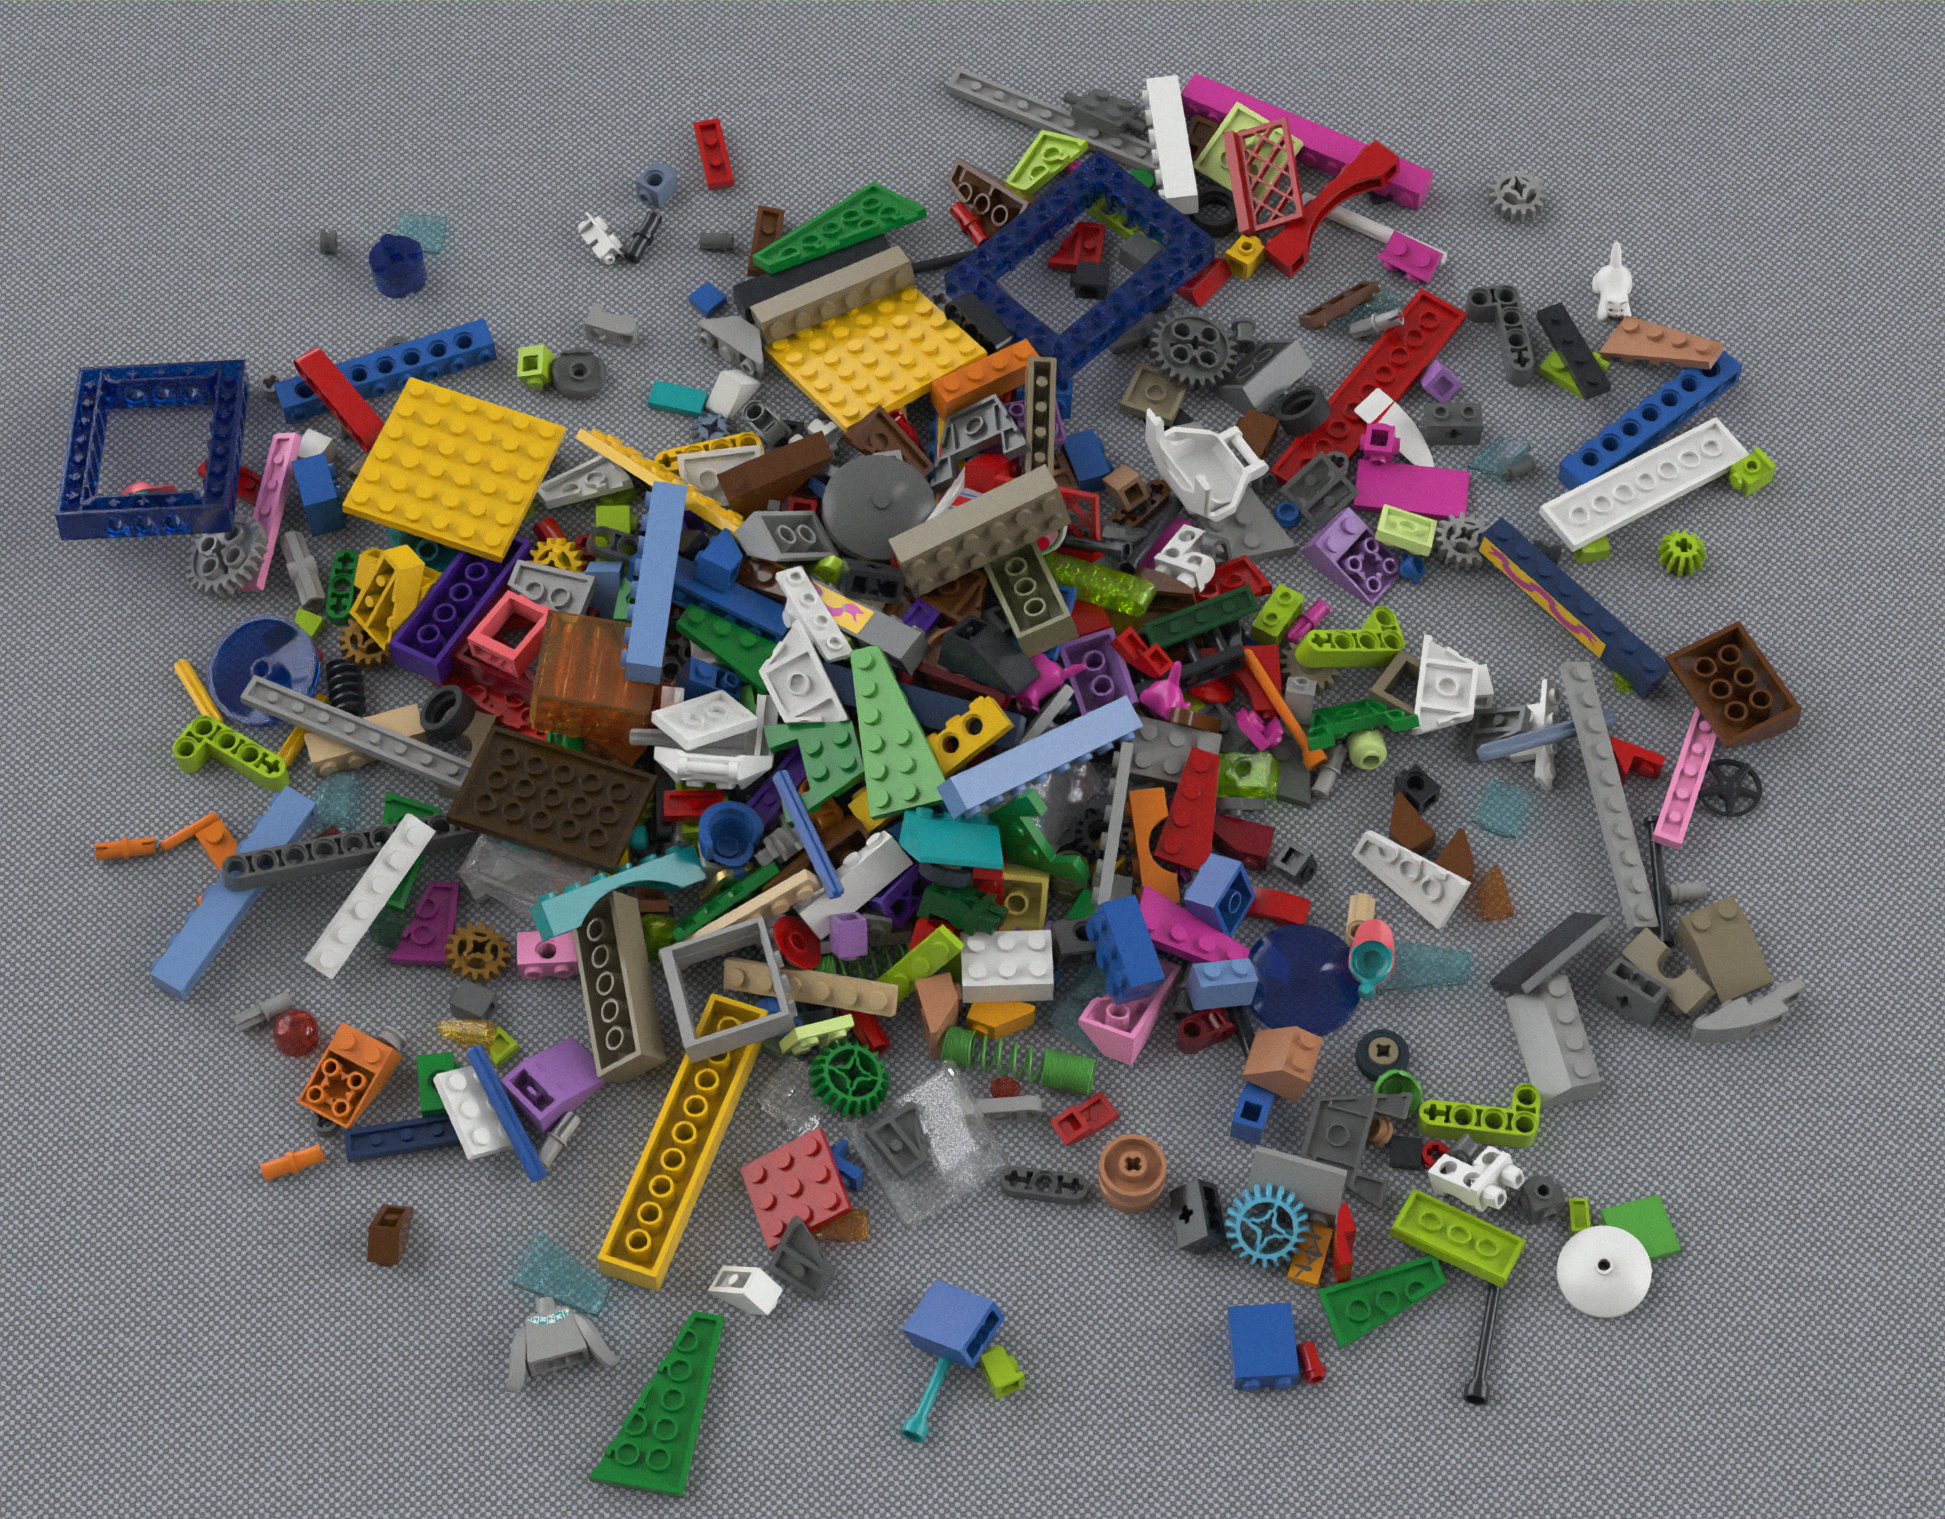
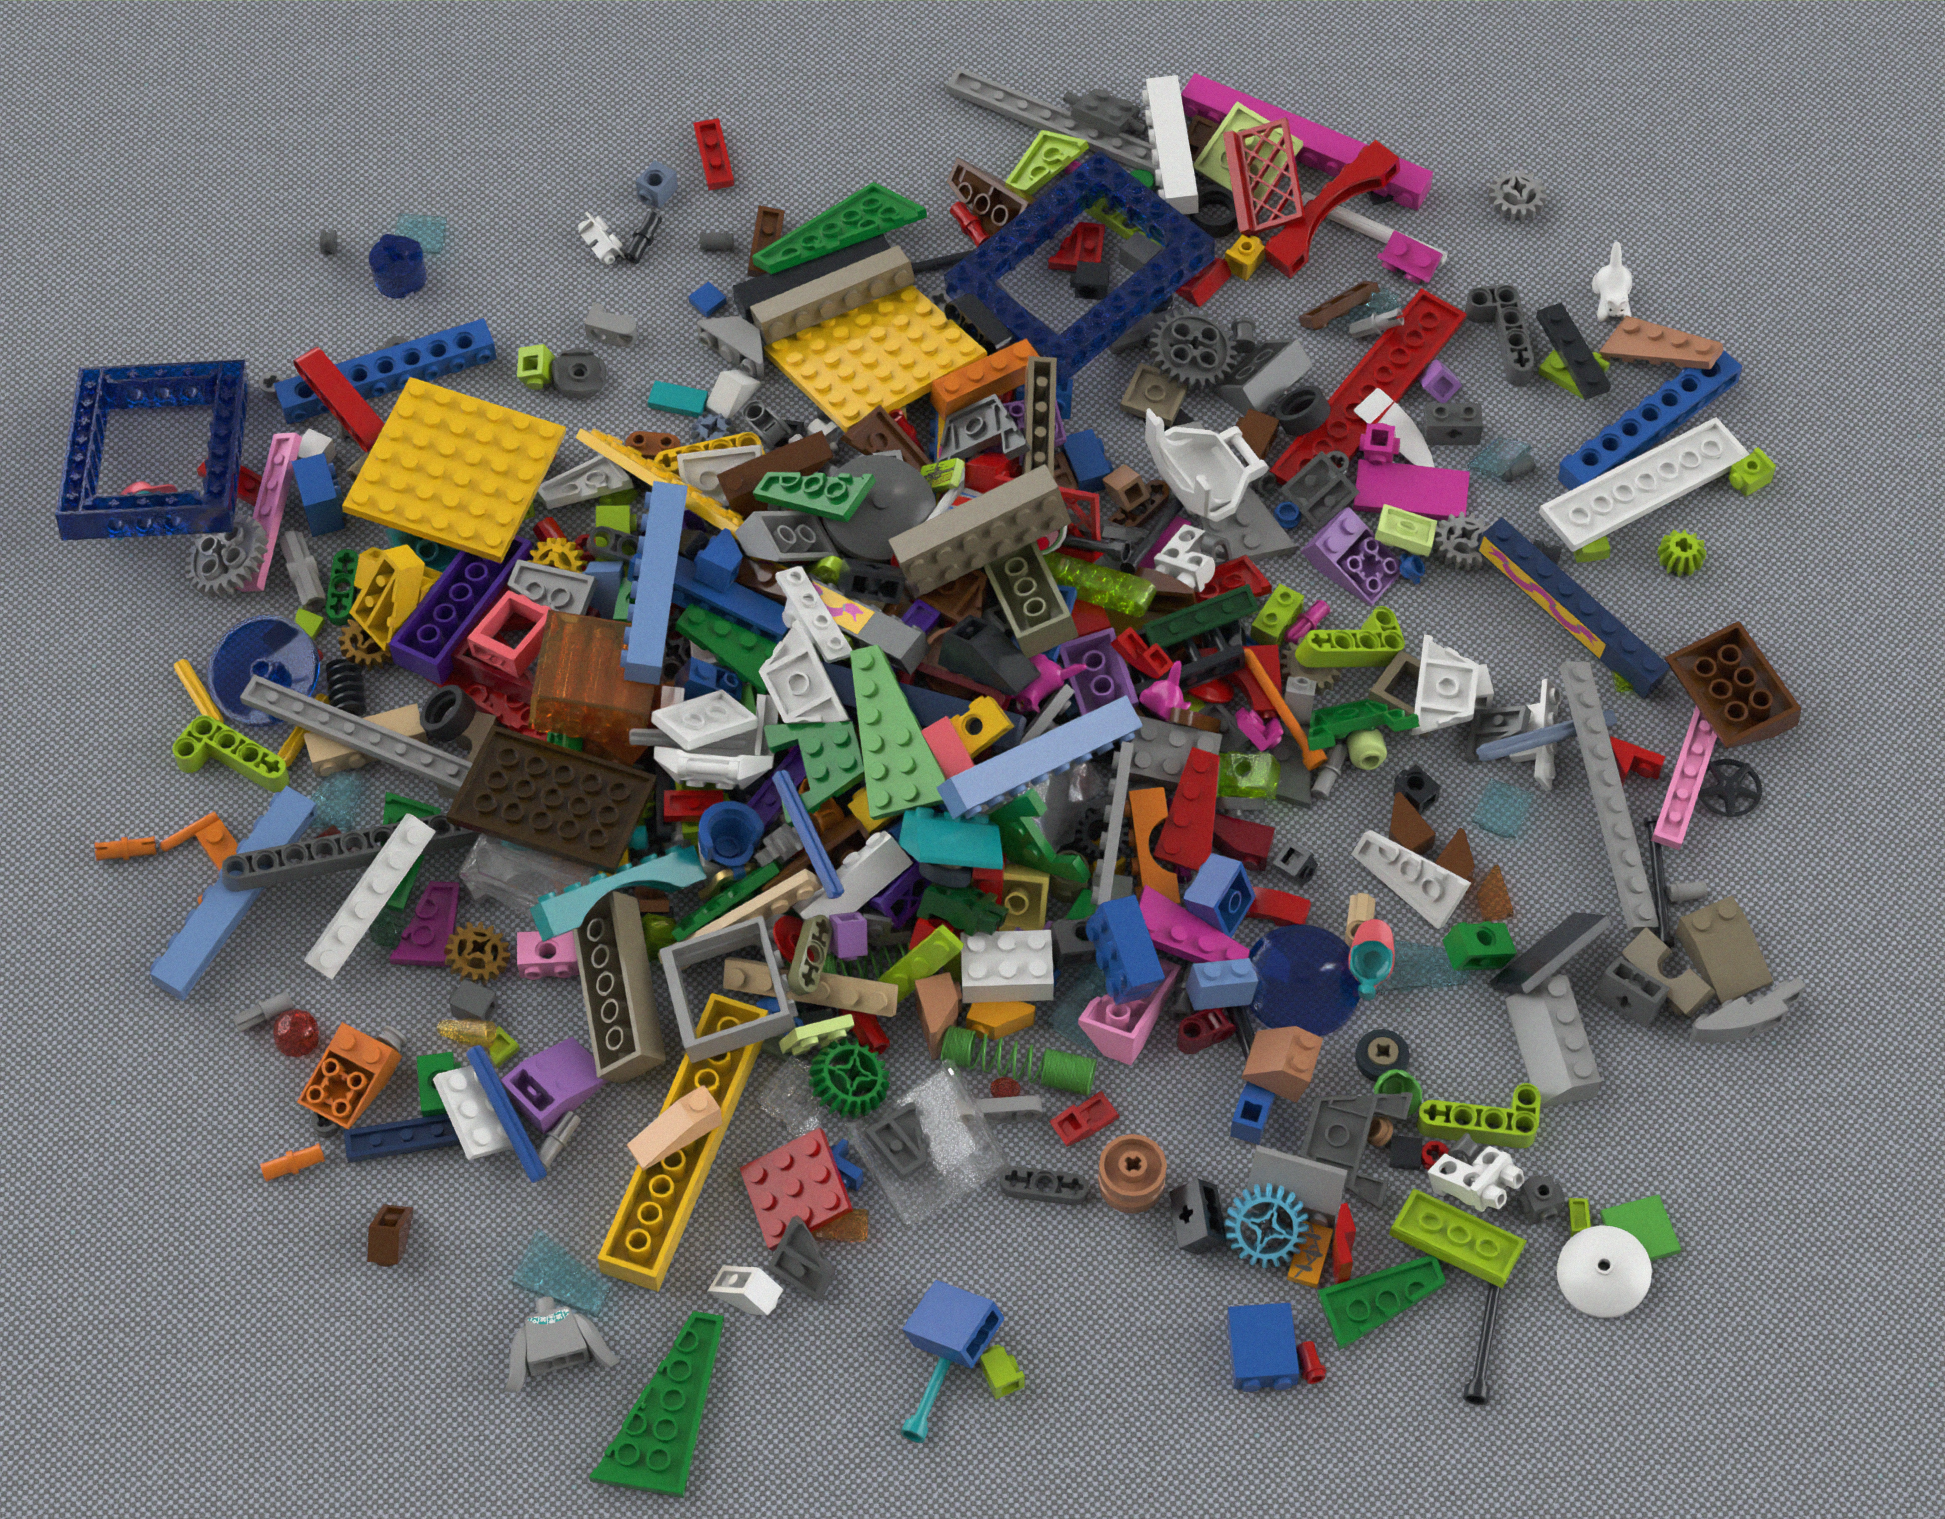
none -> dark orange plate [625,431,681,461]
none -> light nougat slope [627,1085,722,1171]
none -> green wing [753,472,876,523]
none -> olive beam [788,915,833,996]
none -> lime tile [920,458,964,493]
none -> coral tile [921,716,976,779]
none -> green brick [1442,921,1517,971]

